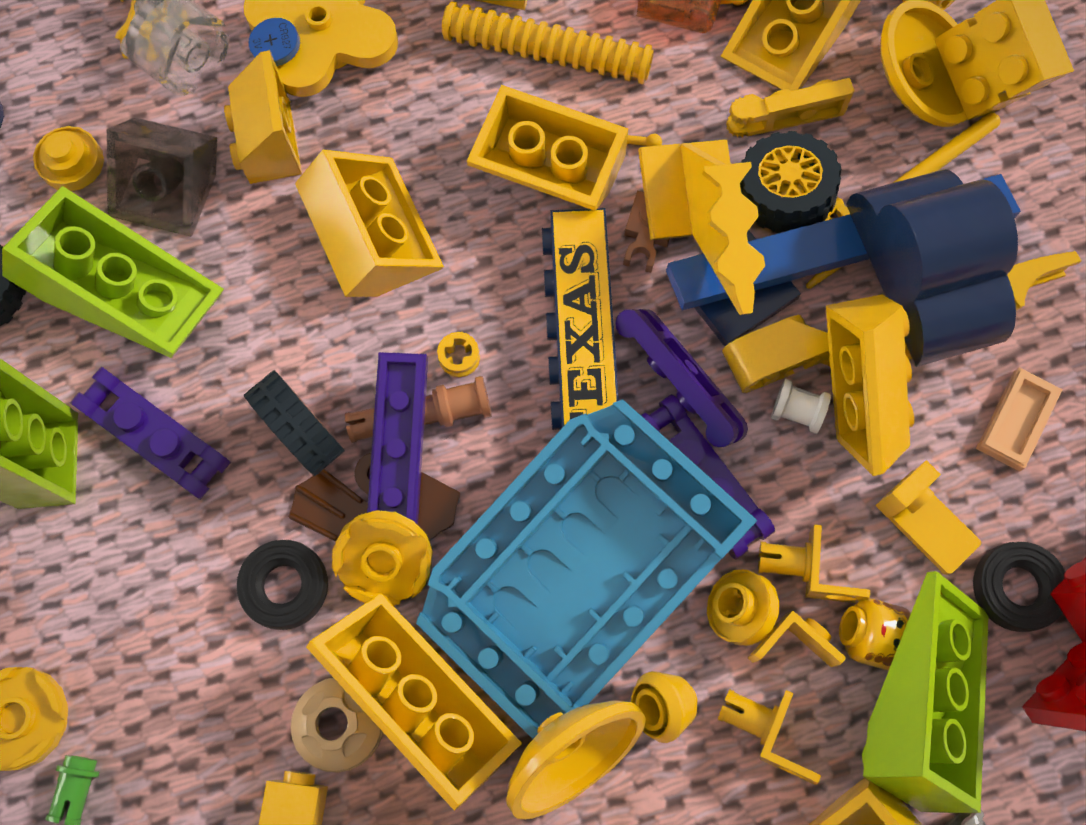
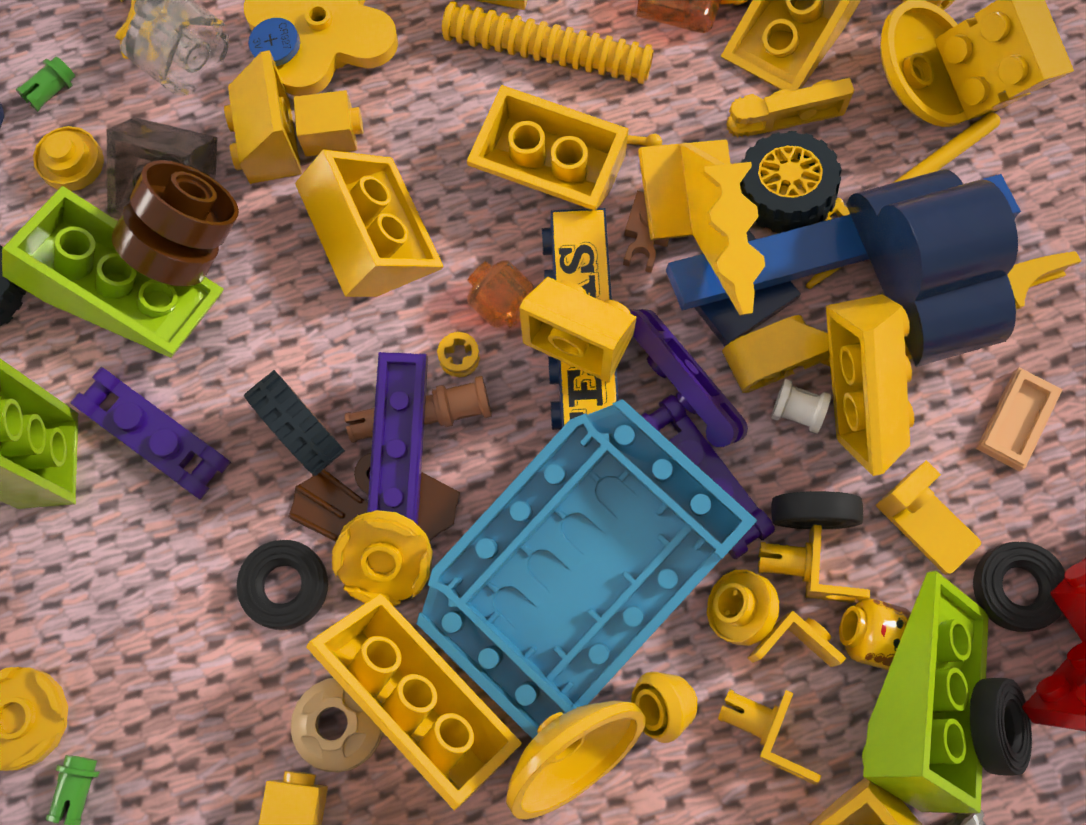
none -> bright green pin [16,56,76,112]
none -> reddish brown wheel [112,160,239,286]
none -> yellow brick [294,90,363,157]
none -> clear orange head [467,260,534,329]
none -> yellow slope [519,277,637,383]
none -> black tyre [771,491,863,529]
none -> black tyre [970,678,1032,776]

